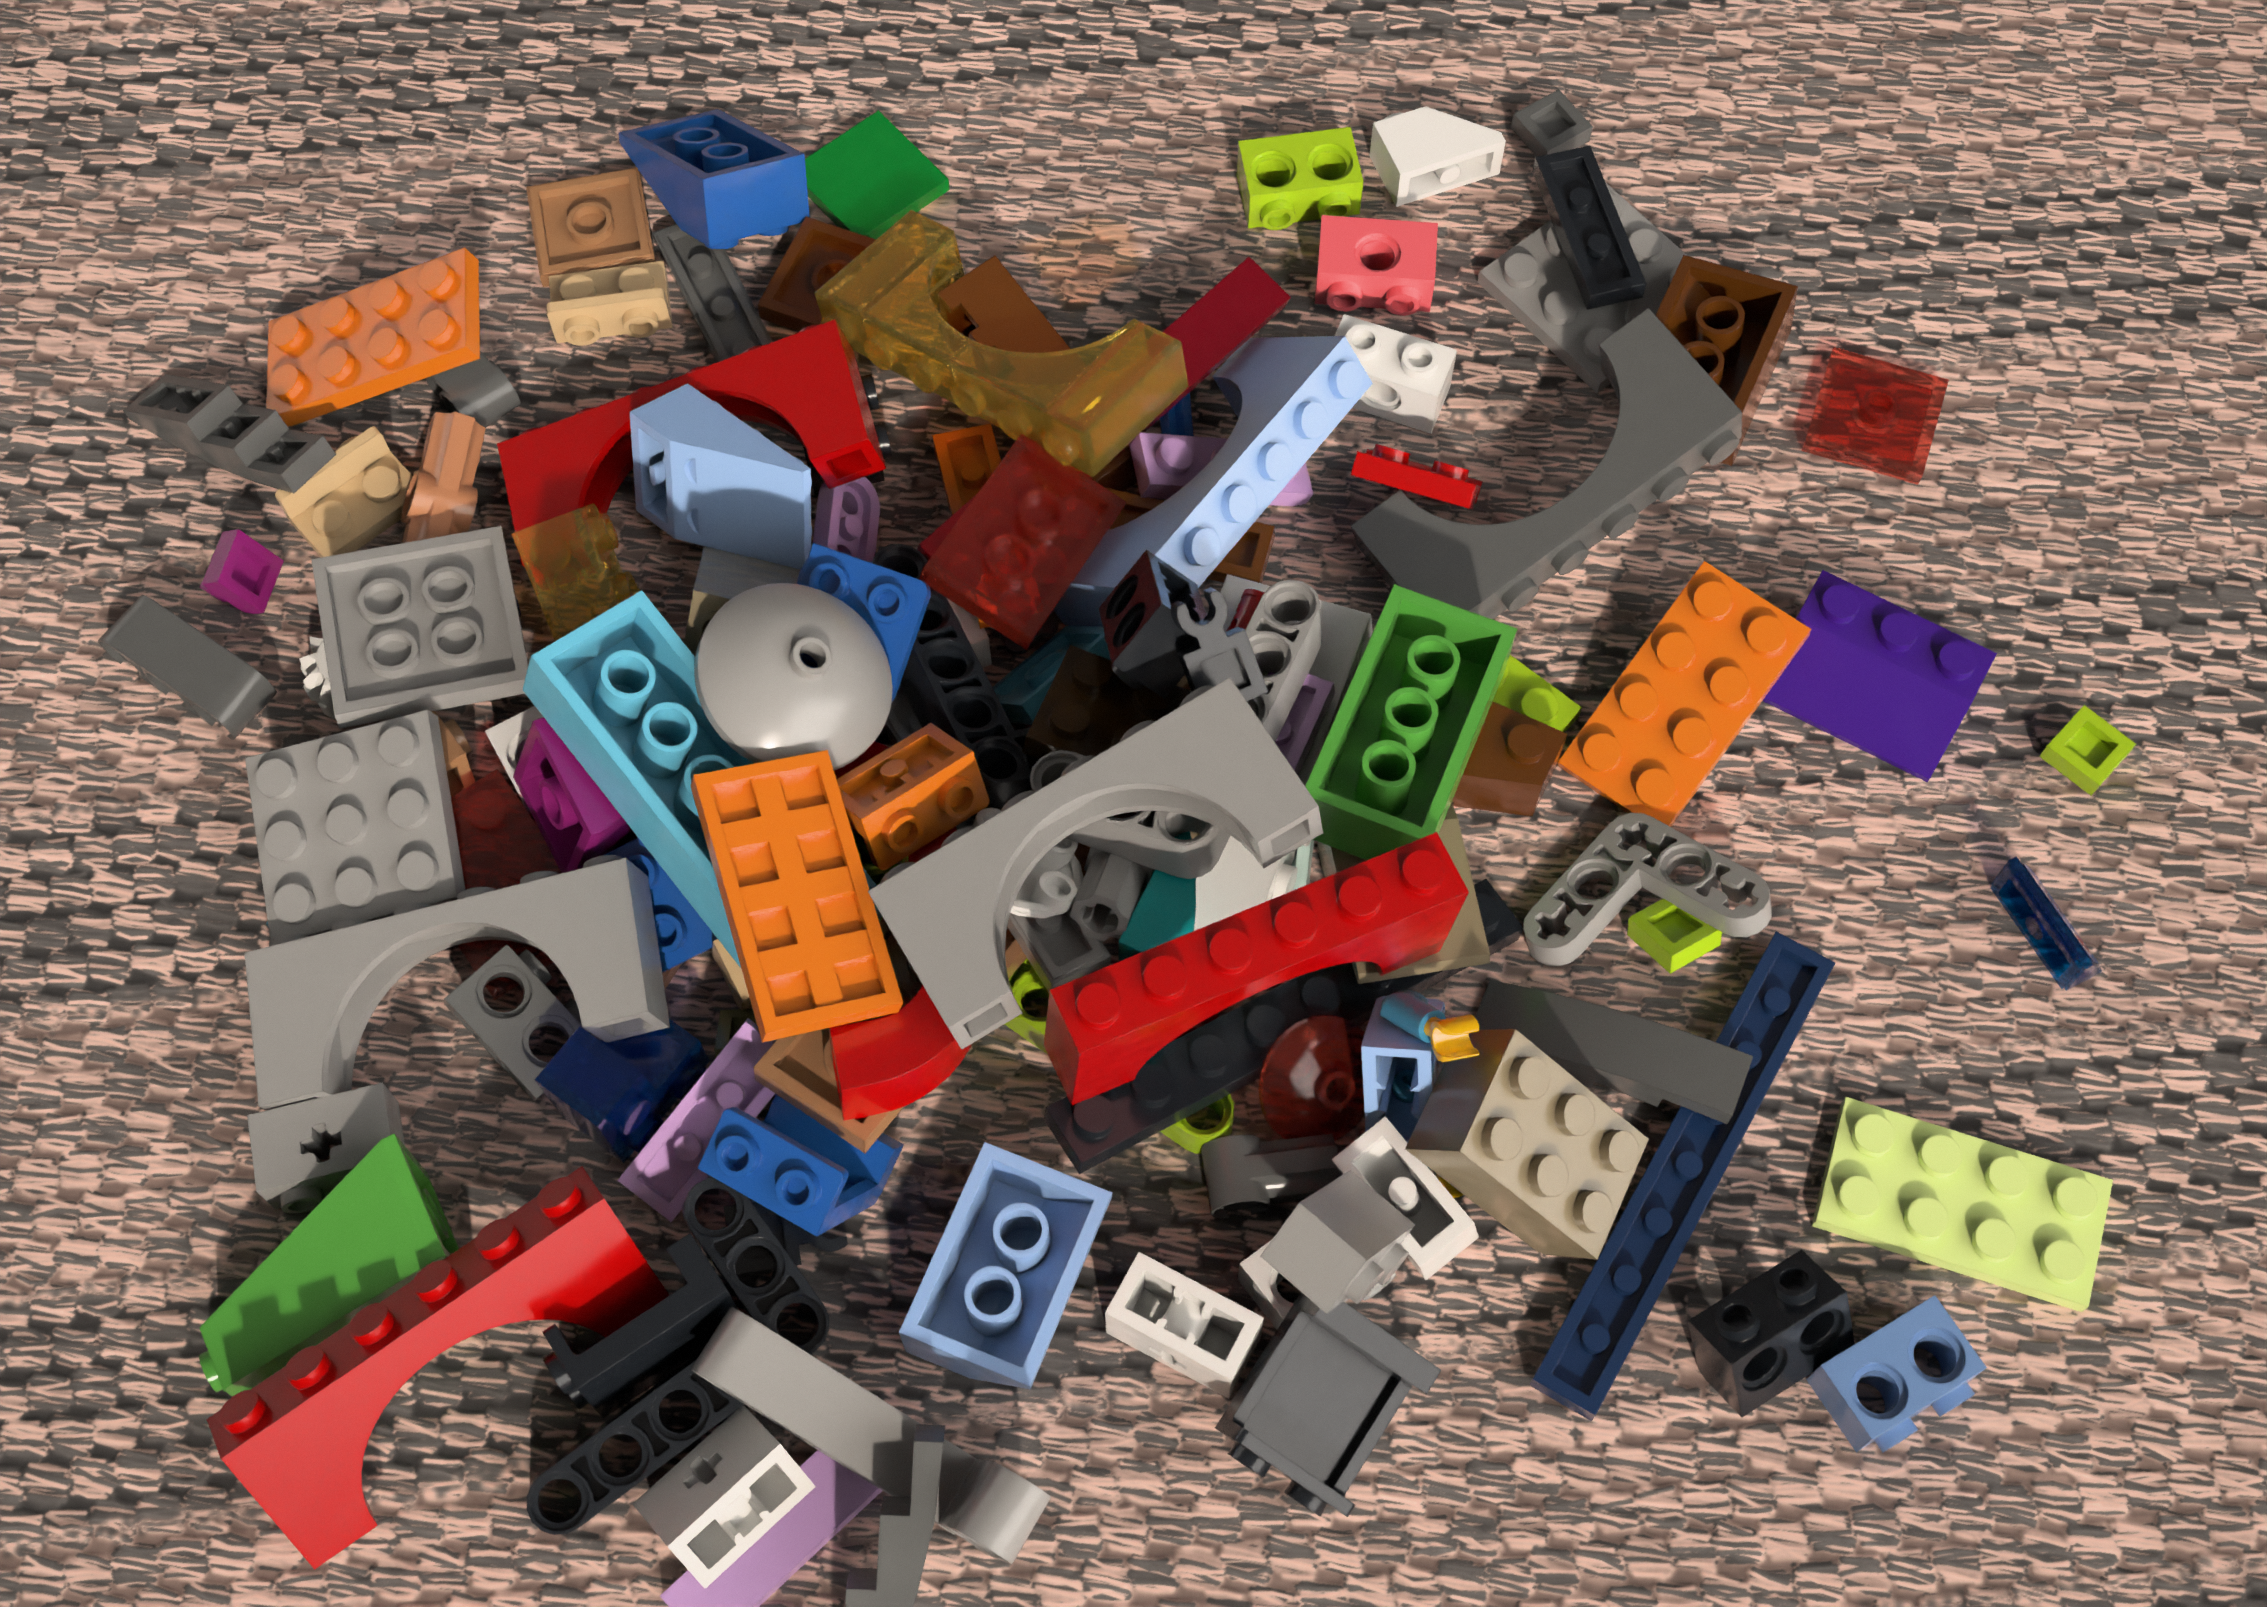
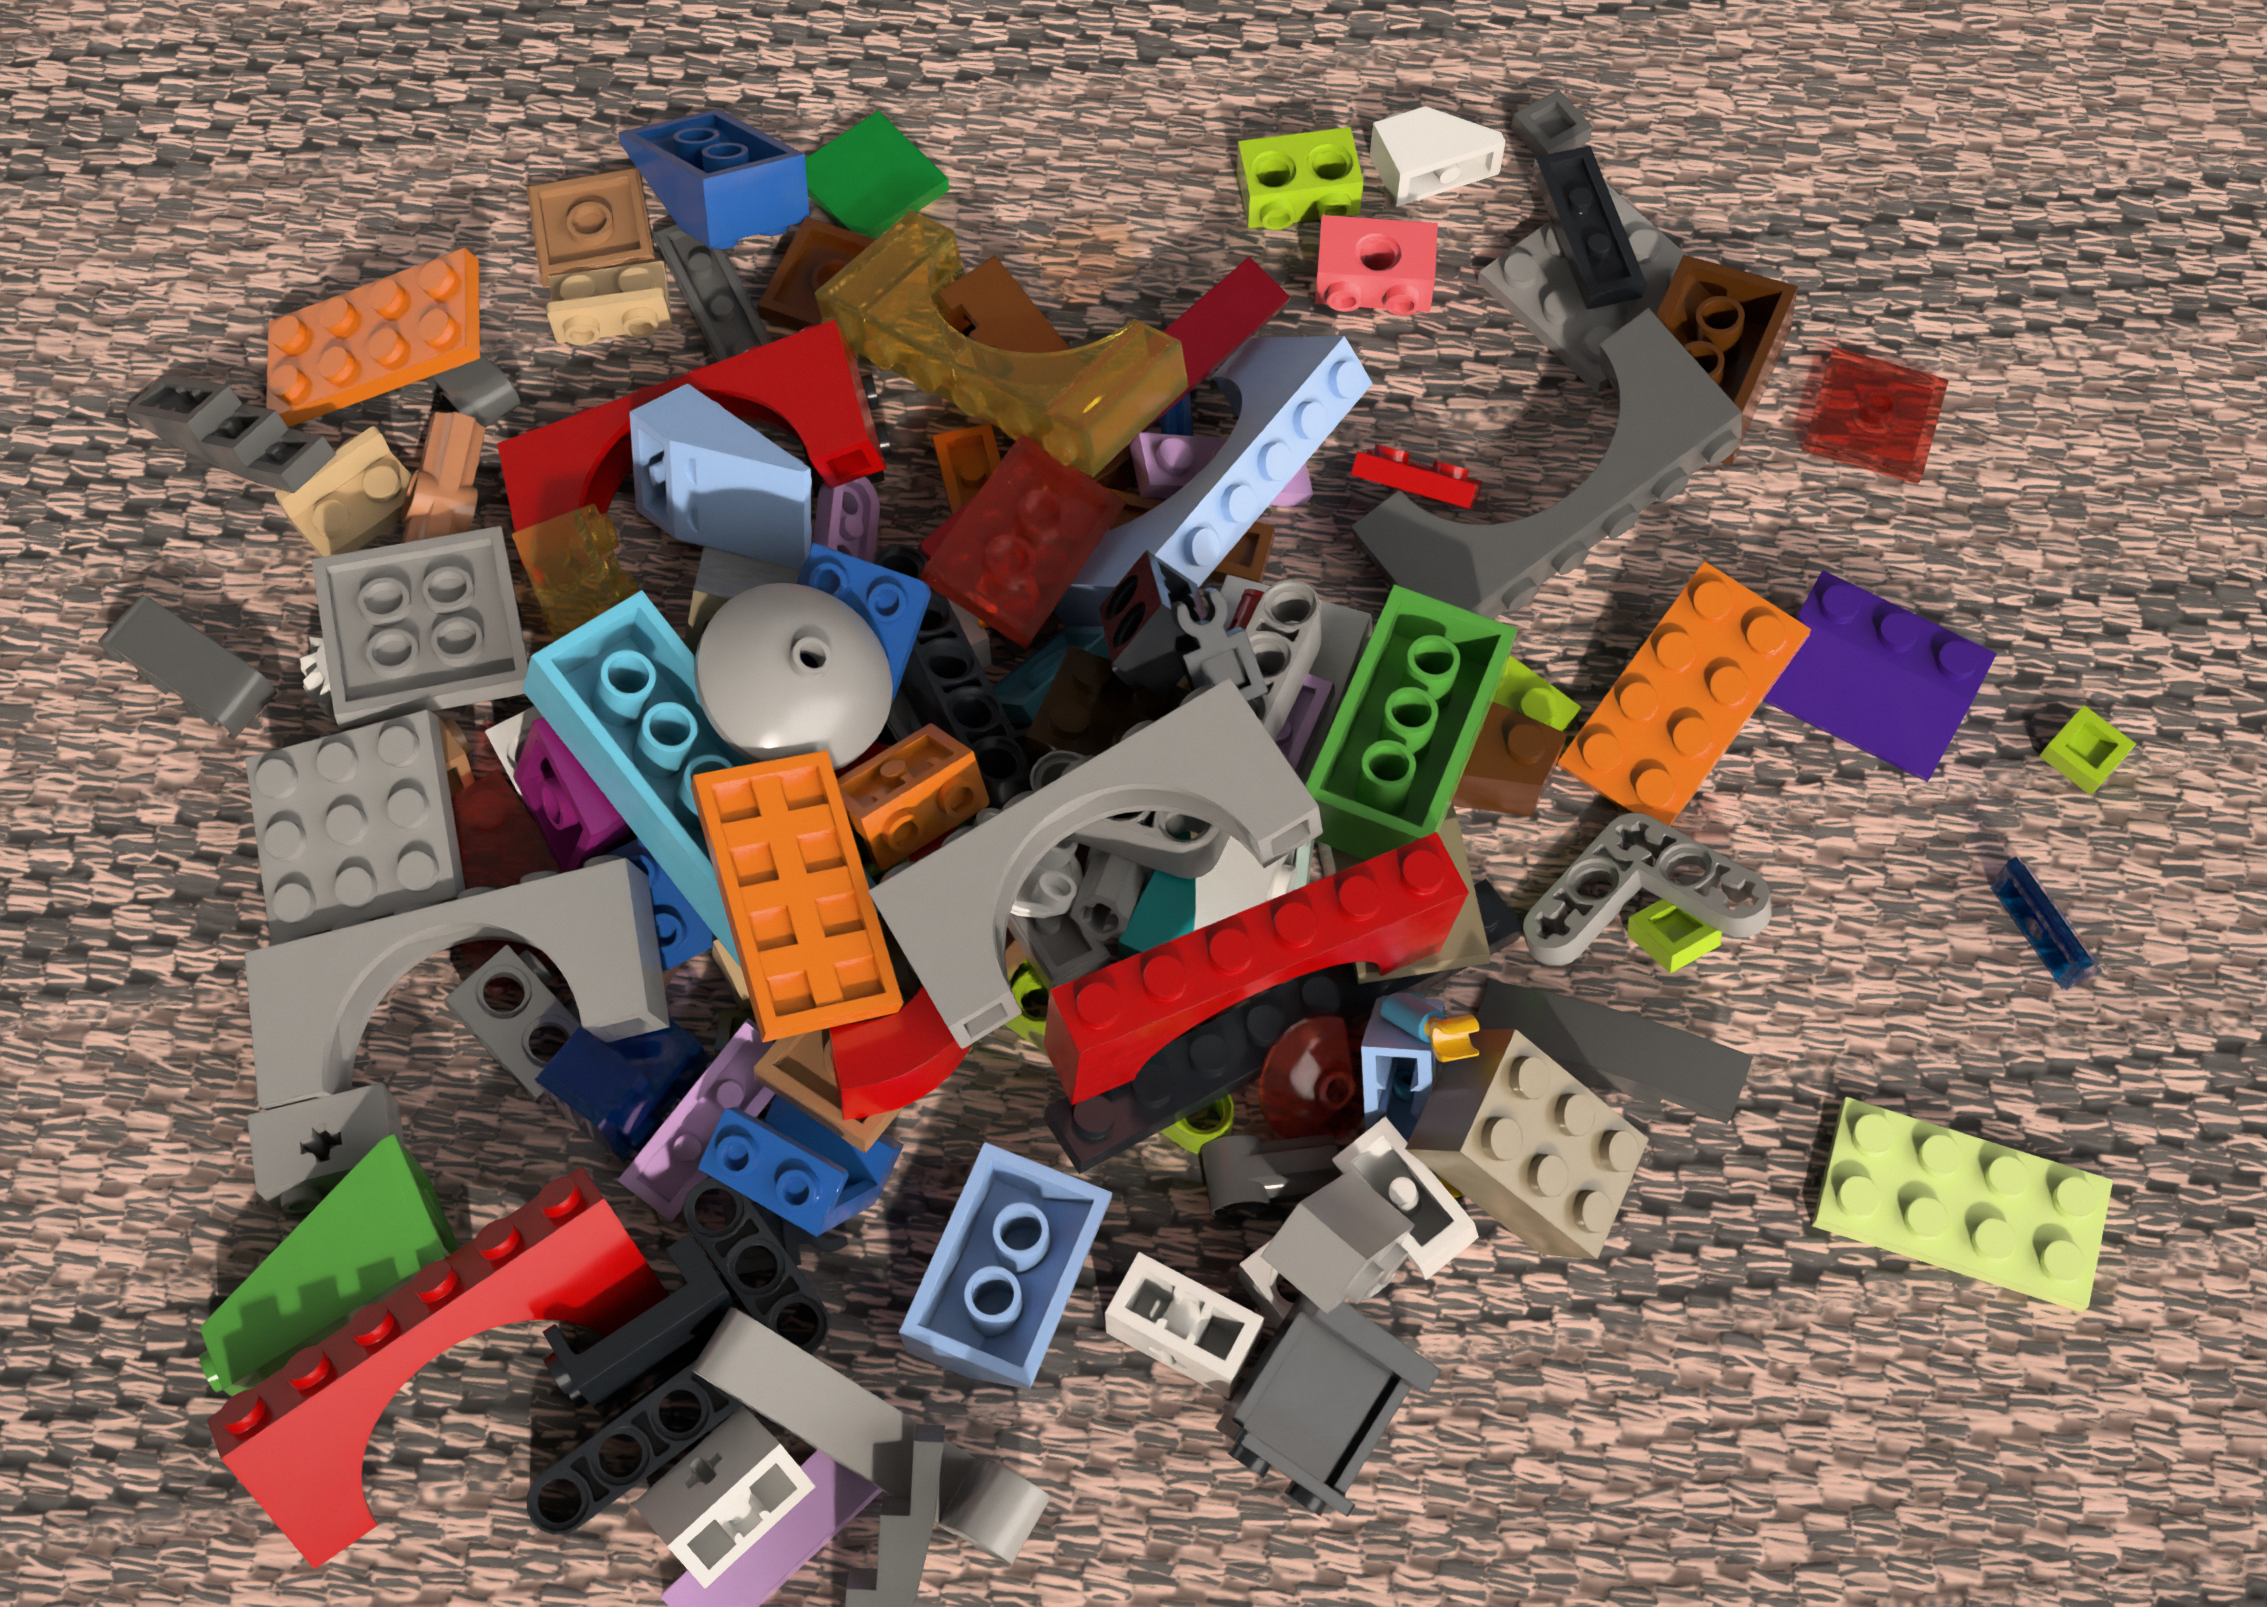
magenta tile [200,529,284,614] -> none
white brick [1335,314,1457,434] -> none
dark blue plate [1529,931,1835,1421] -> none
black brick [1688,1249,1855,1417] -> none
medium blue brick [1806,1295,1987,1453] -> none

